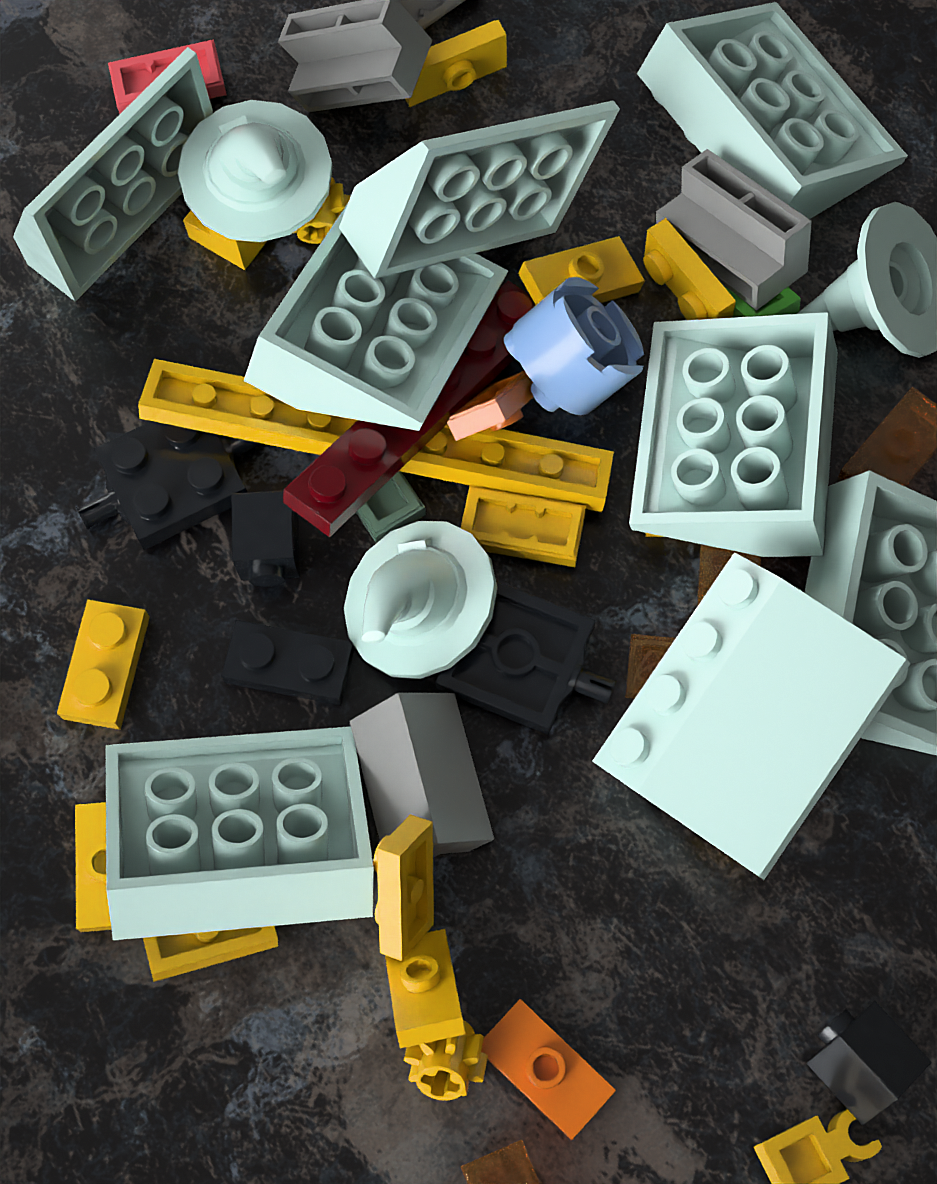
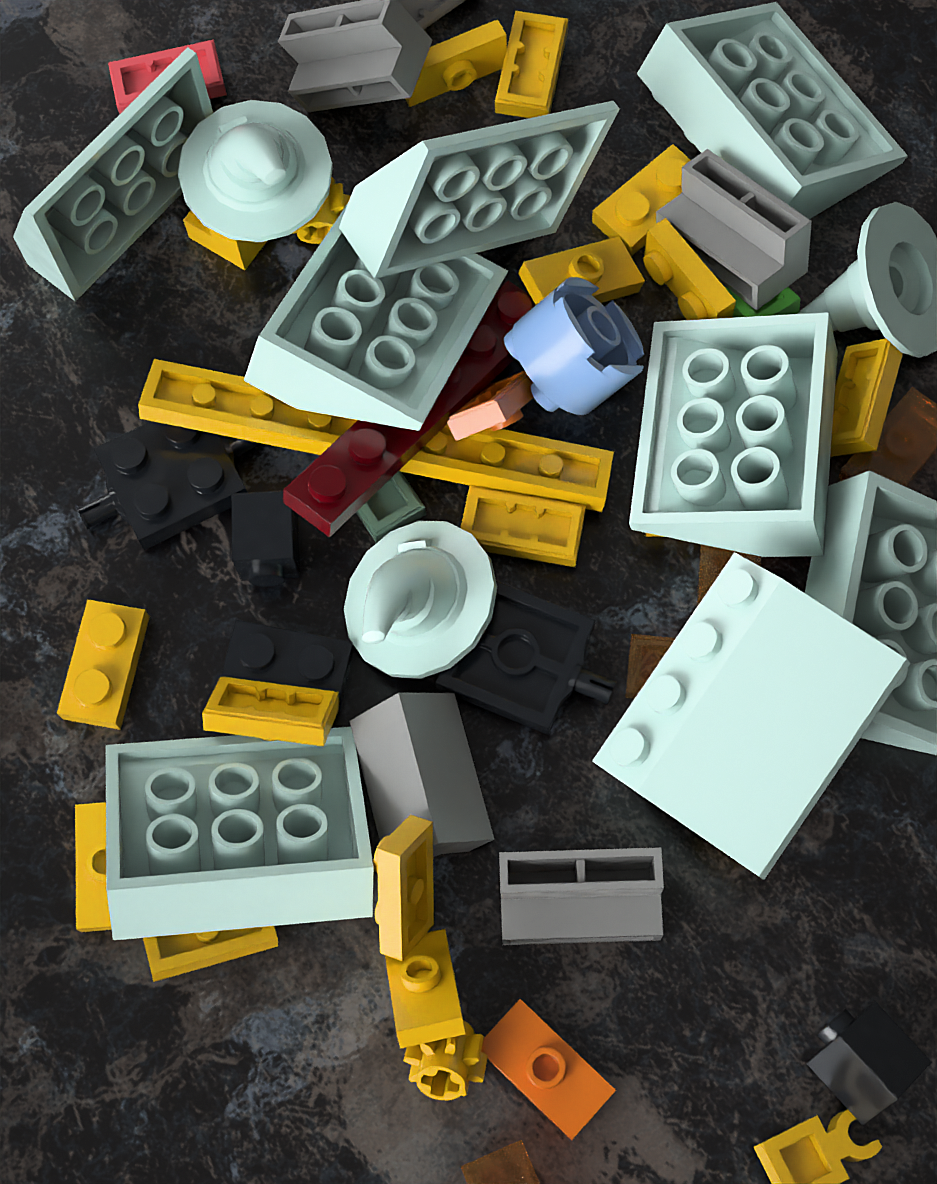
none -> yellow plate [202,677,339,747]
none -> yellow plate [495,11,568,118]
none -> light grey piece [499,847,664,945]
none -> yellow plate [592,144,691,256]
none -> yellow plate [830,338,903,457]

